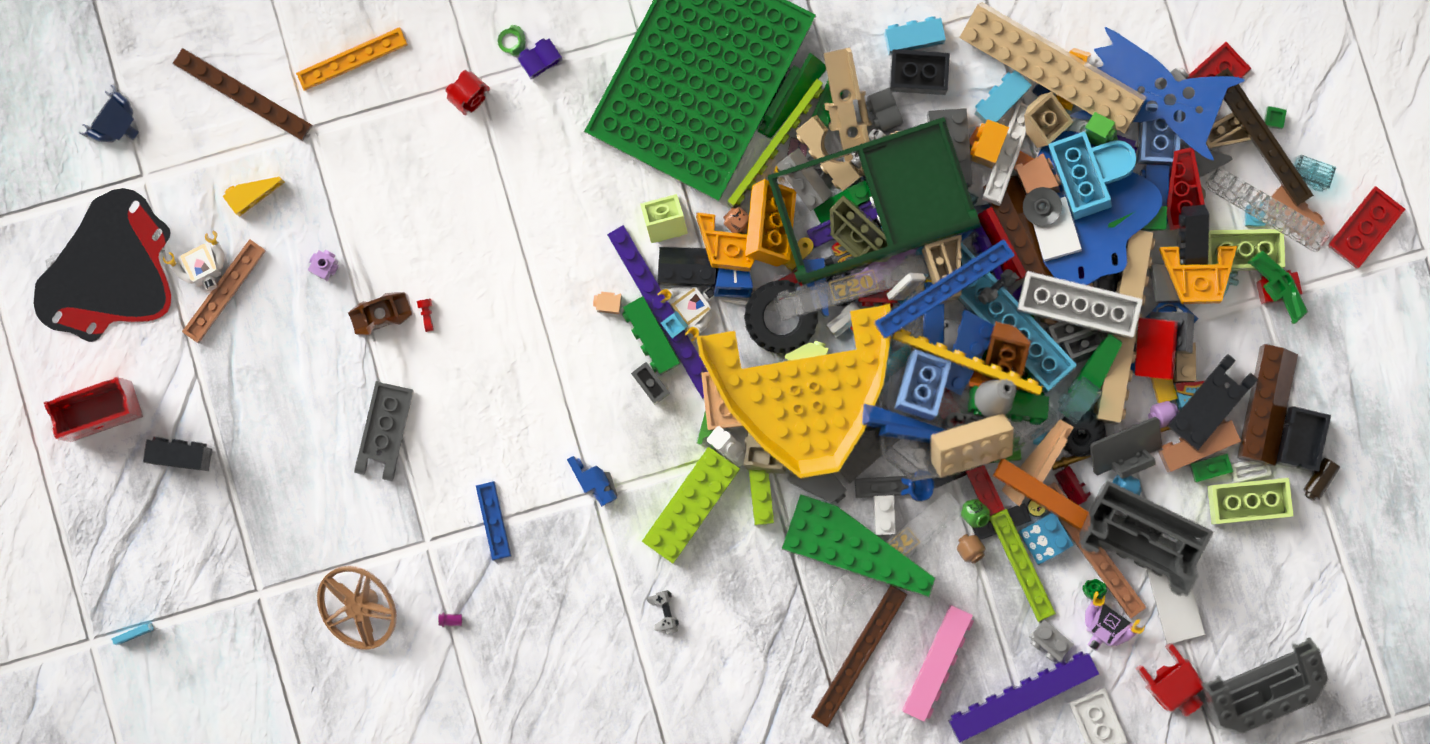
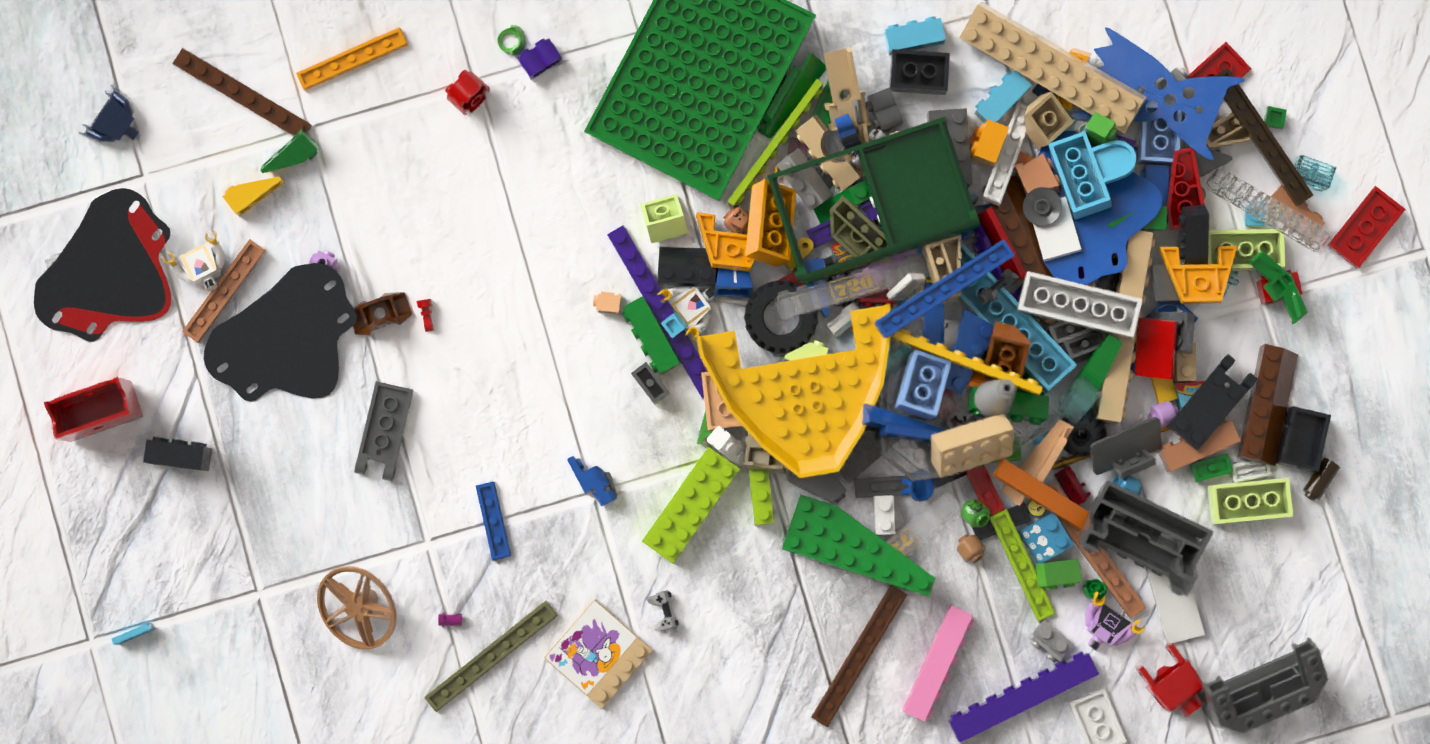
none -> black piece [203,263,357,402]
none -> green slope [260,128,319,173]
none -> olive tile [424,601,558,712]
none -> plate [544,599,653,709]
none -> blue leg [834,114,861,150]
none -> bright green brick [1036,559,1082,590]

